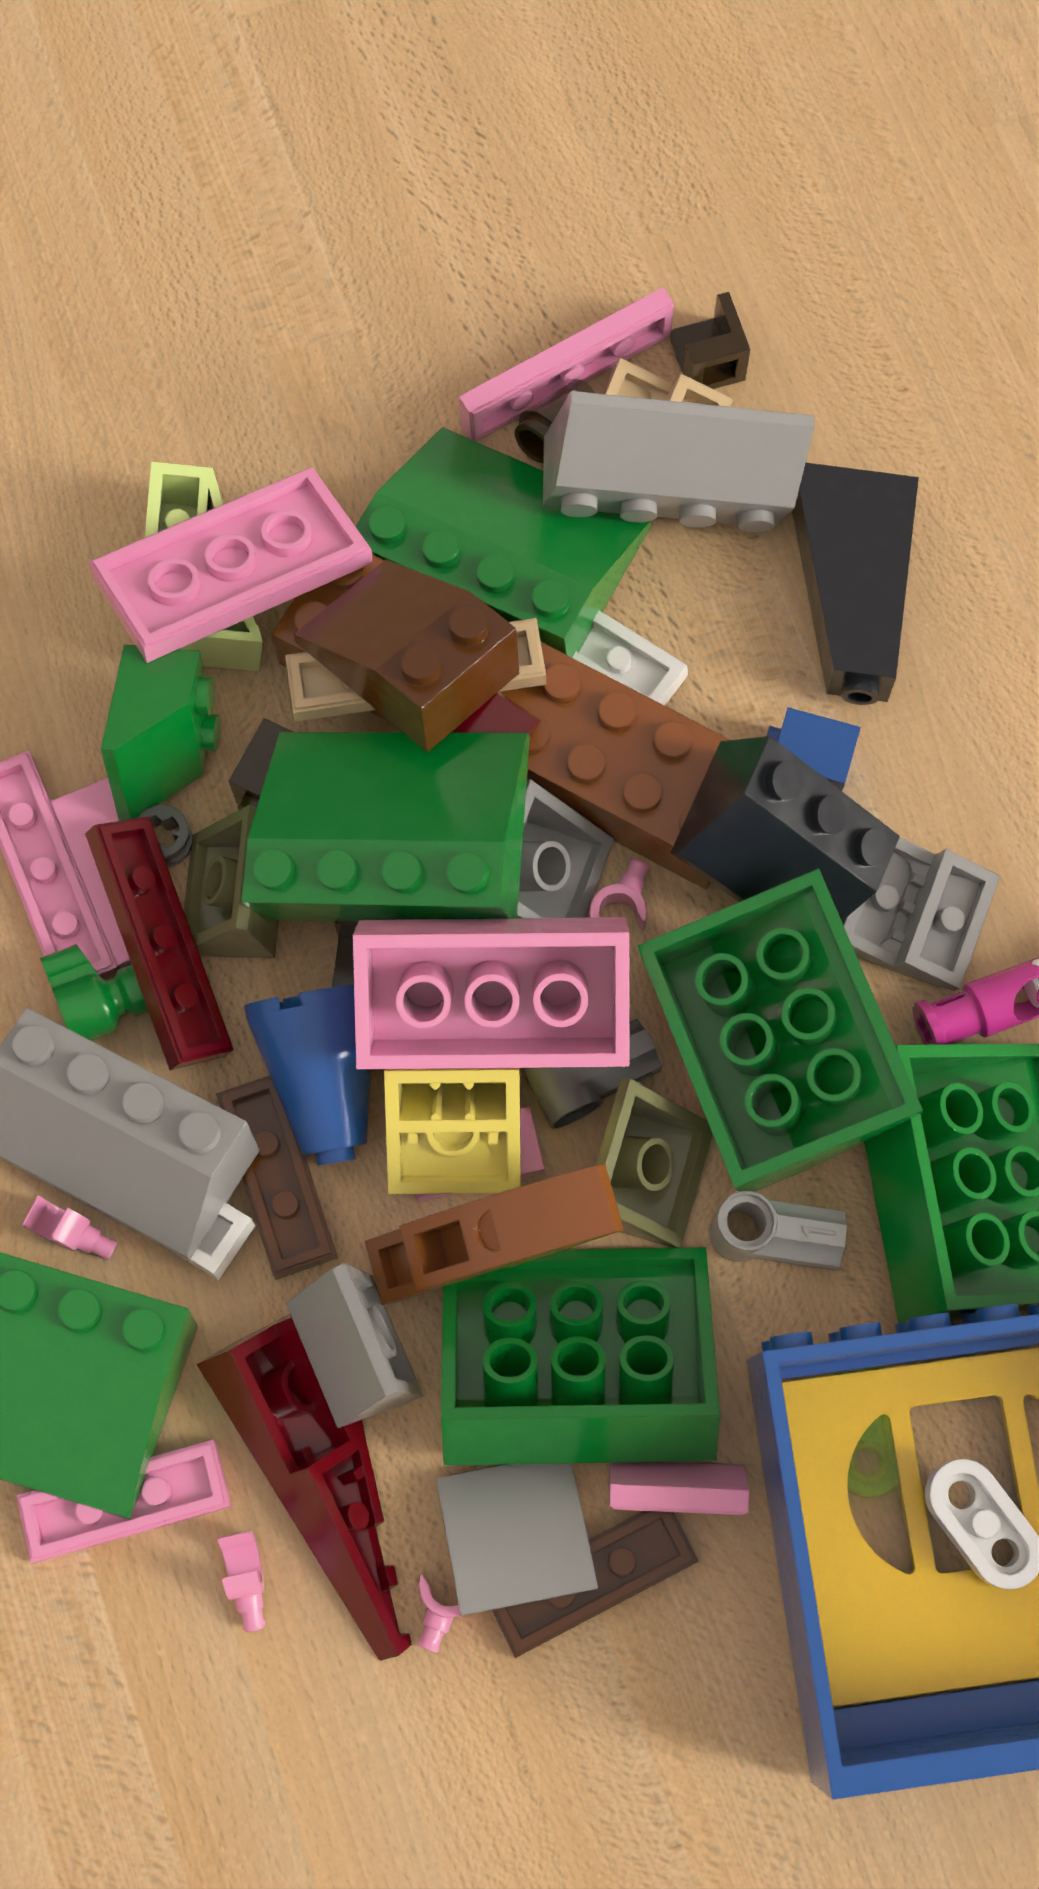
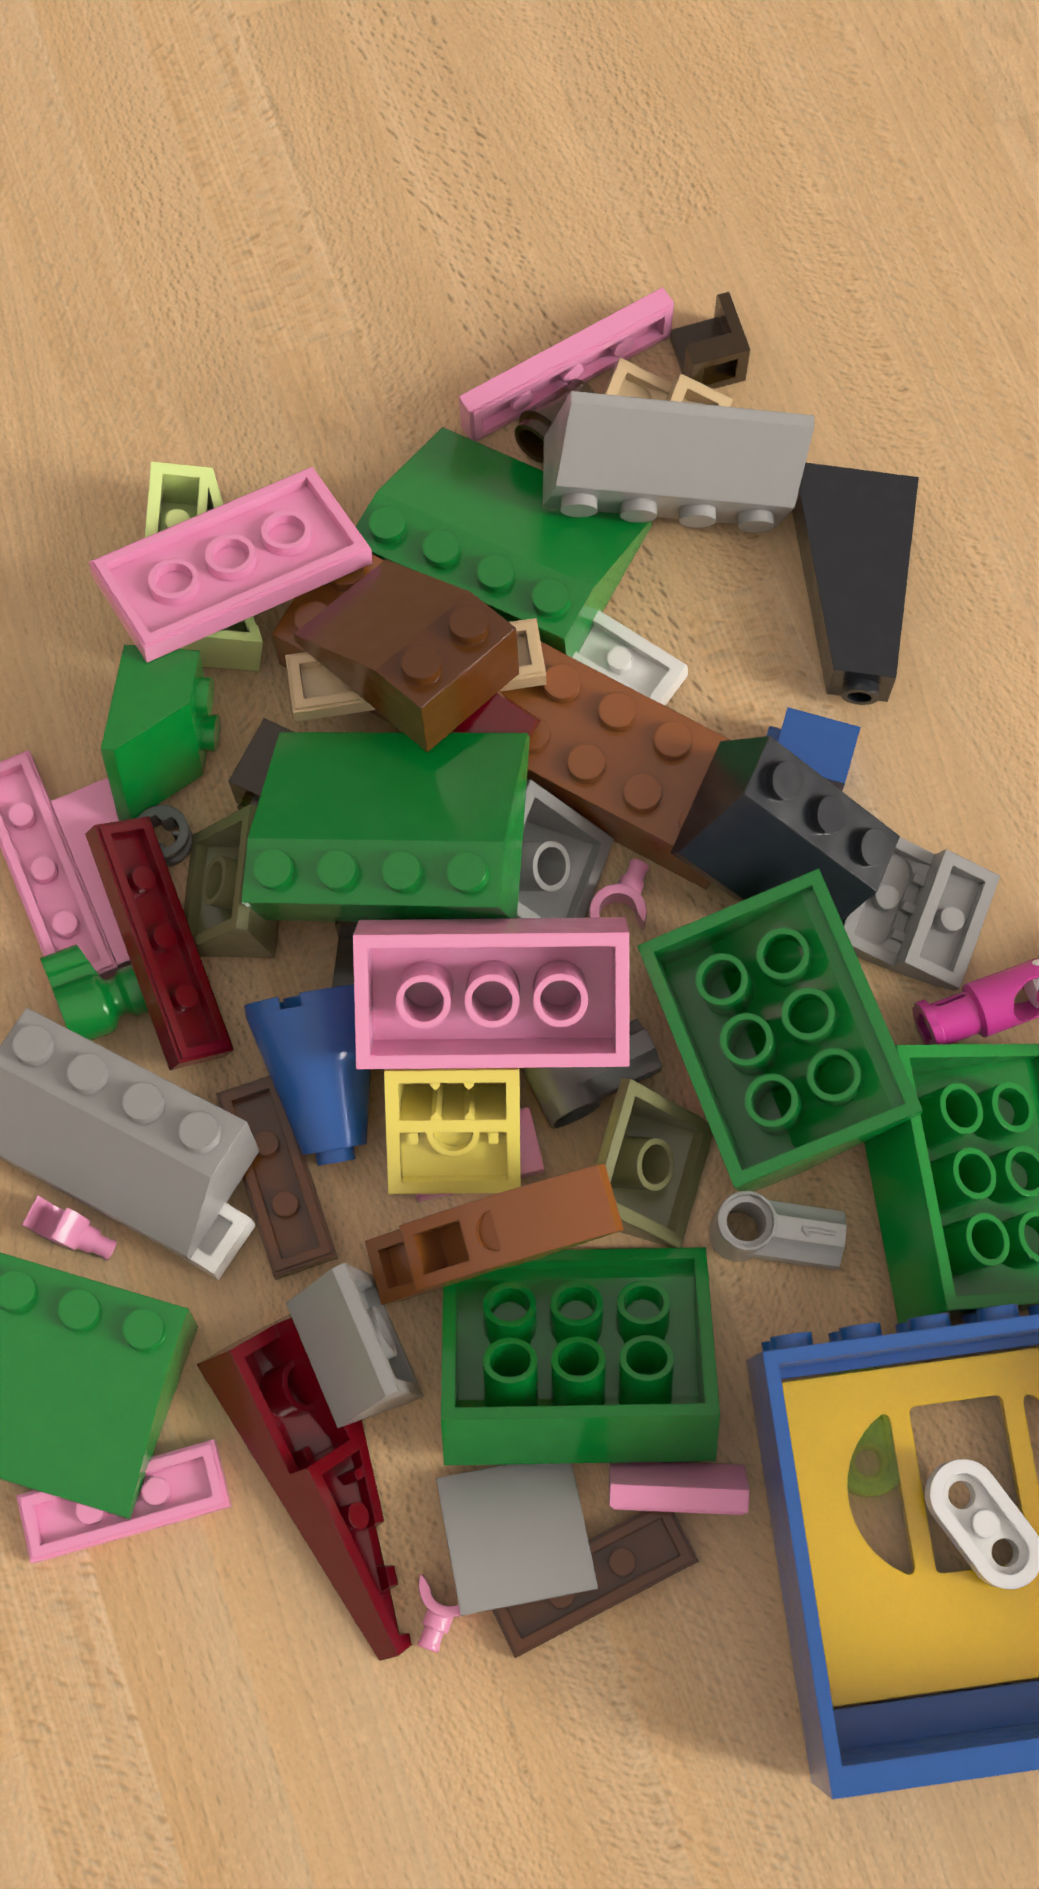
bright pink piece [217,1530,266,1632] -> none

